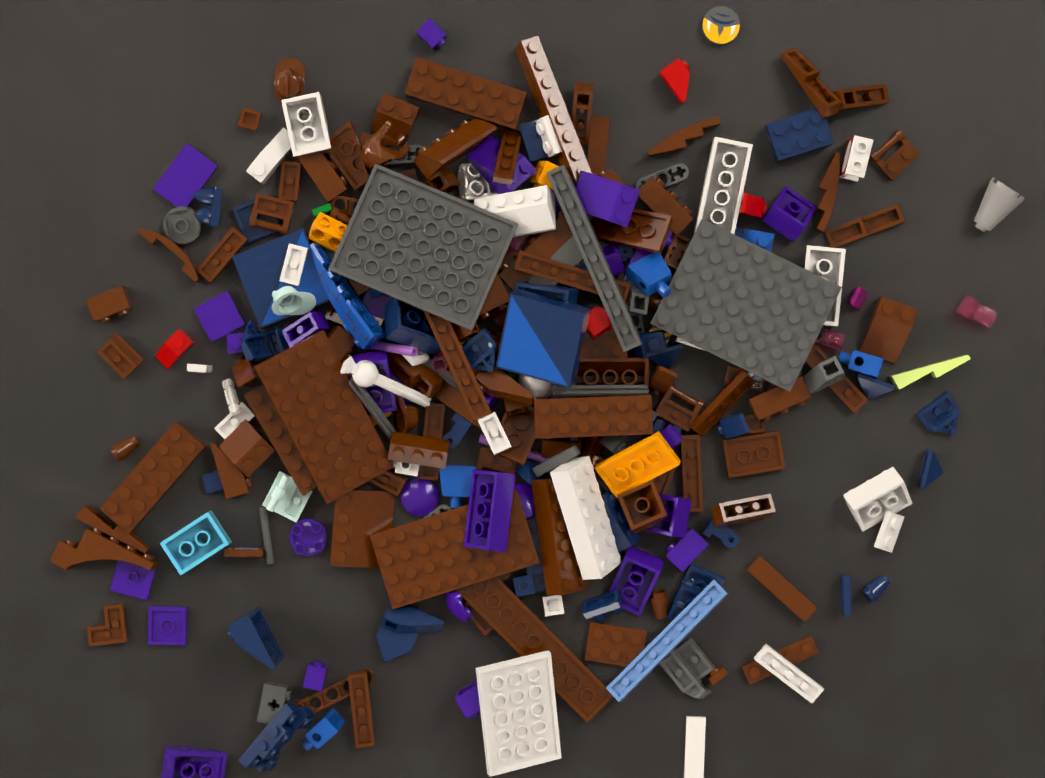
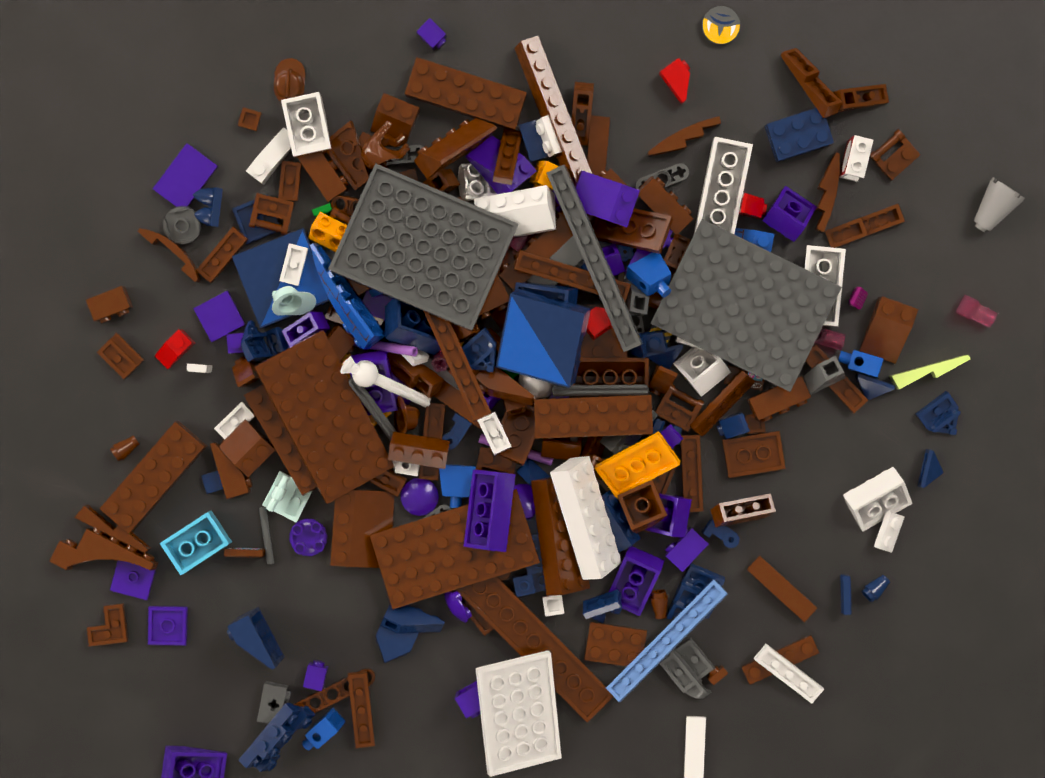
white axle [222,379,241,415] -> none
dark grey beam [532,444,581,477] -> none
none -> white slope [673,347,731,397]

